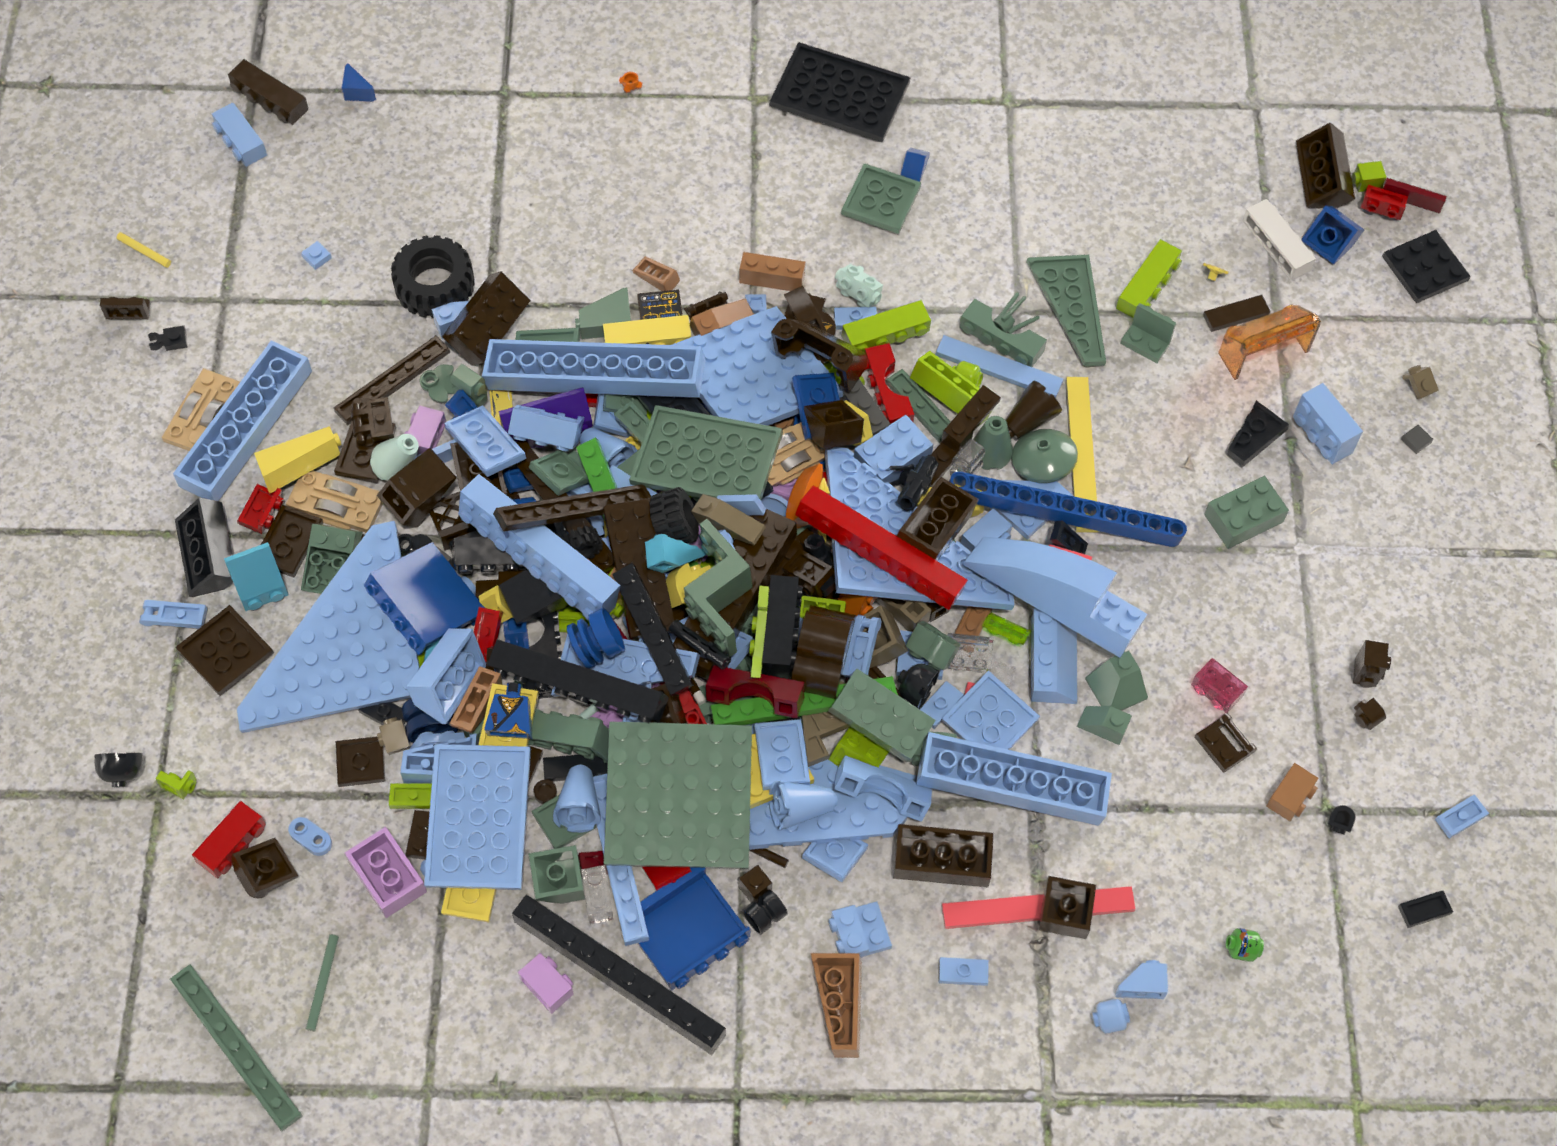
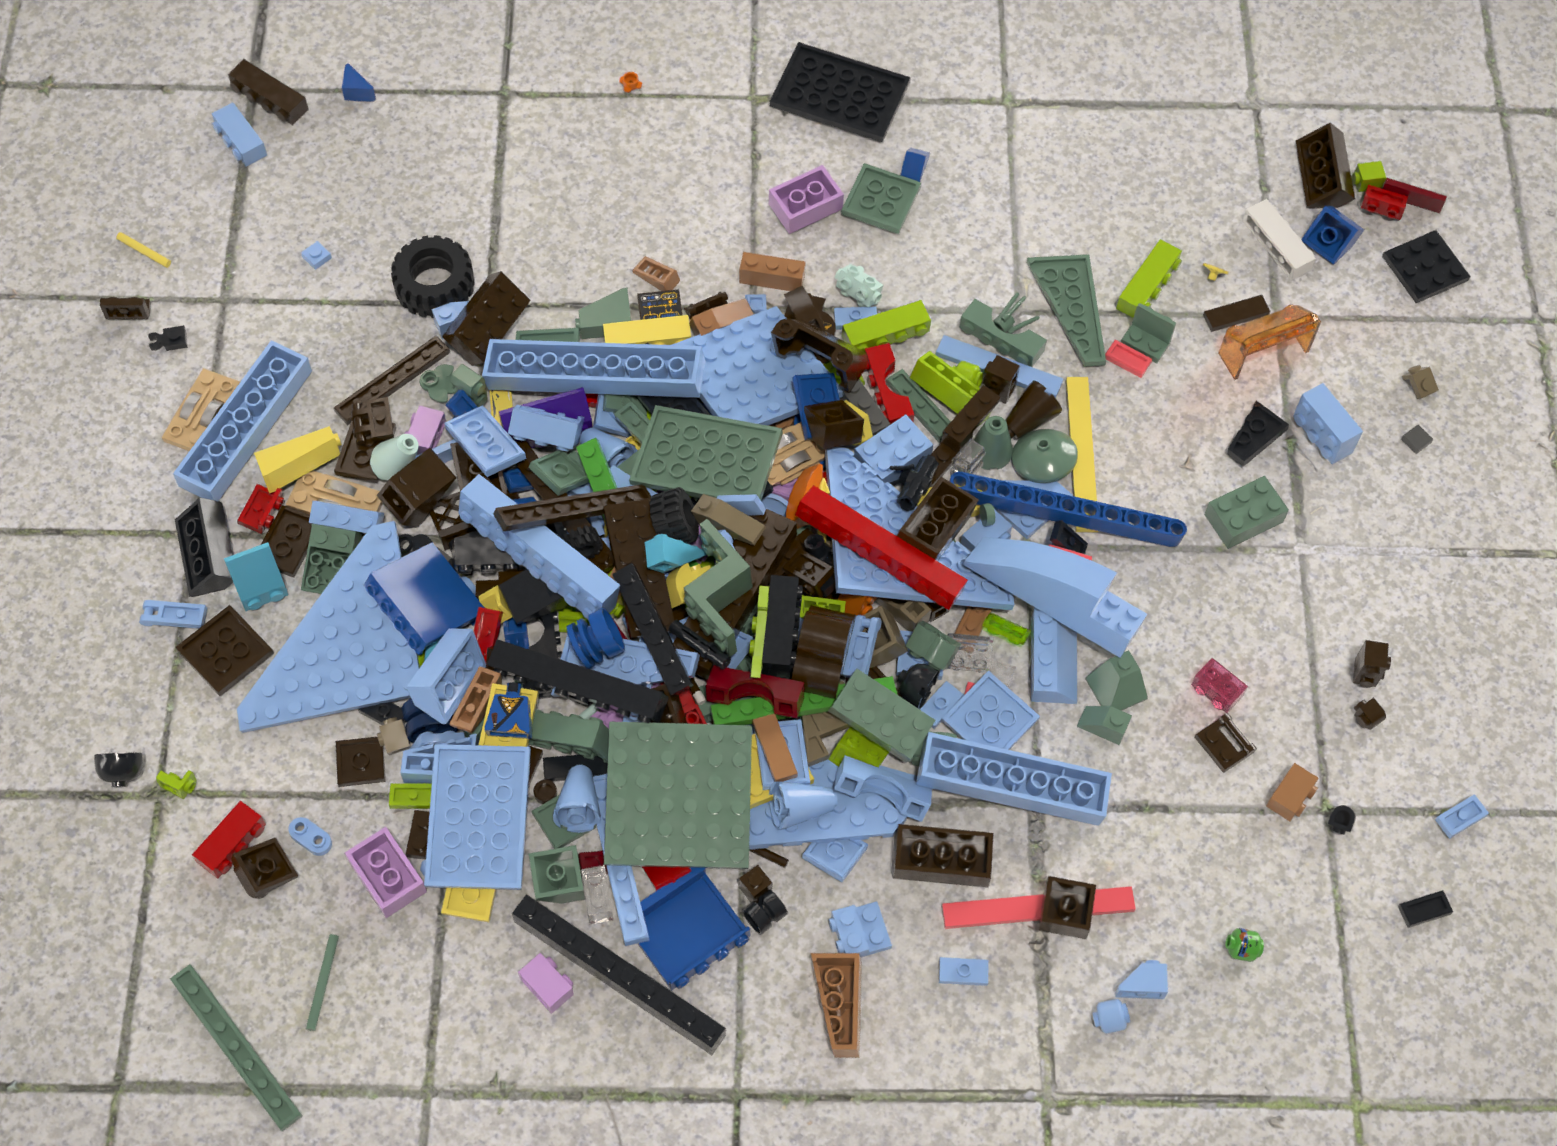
none -> light blue brick [309,501,384,533]
none -> medium nougat tile [752,714,798,782]
none -> lavender brick [769,165,844,234]
none -> sand green tile [980,503,995,526]
none -> dark brown brick [982,355,1020,404]
none -> coral tile [1105,340,1152,378]

